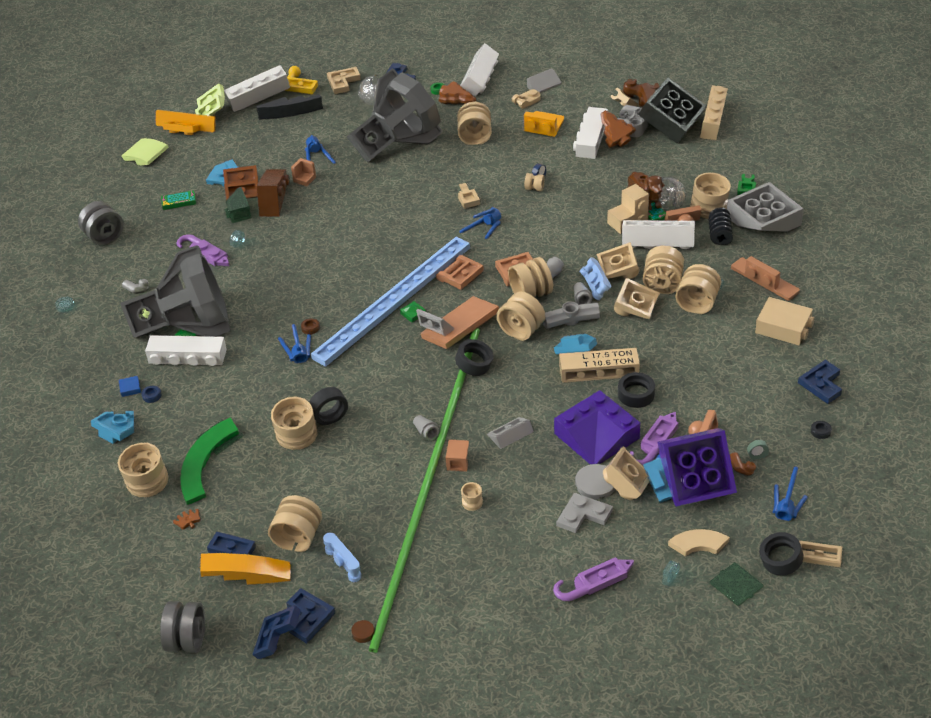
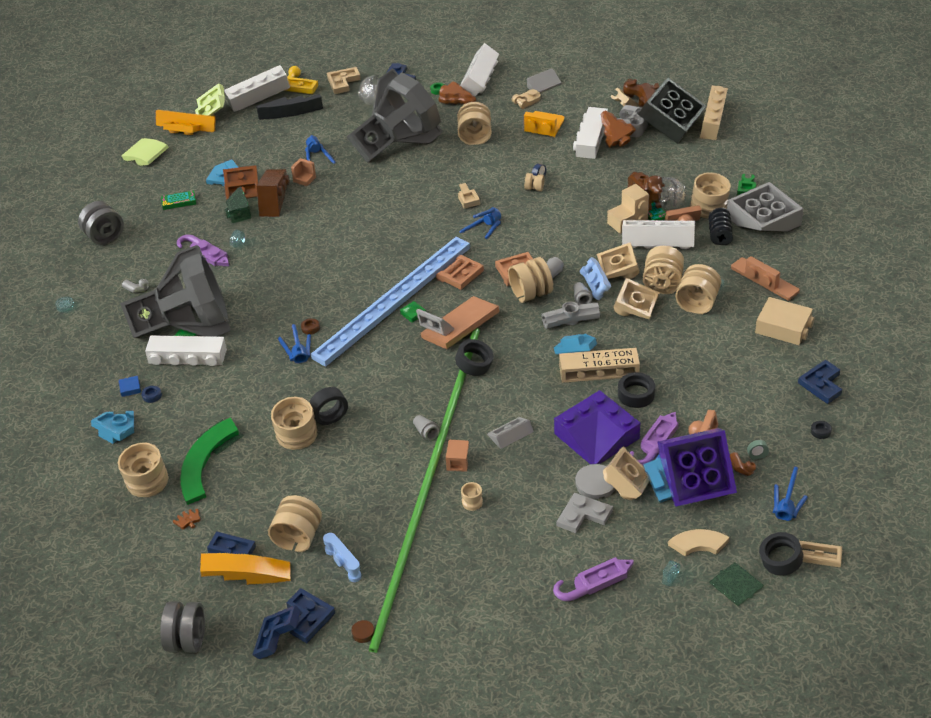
tan wheel [497,292,545,341] -> none

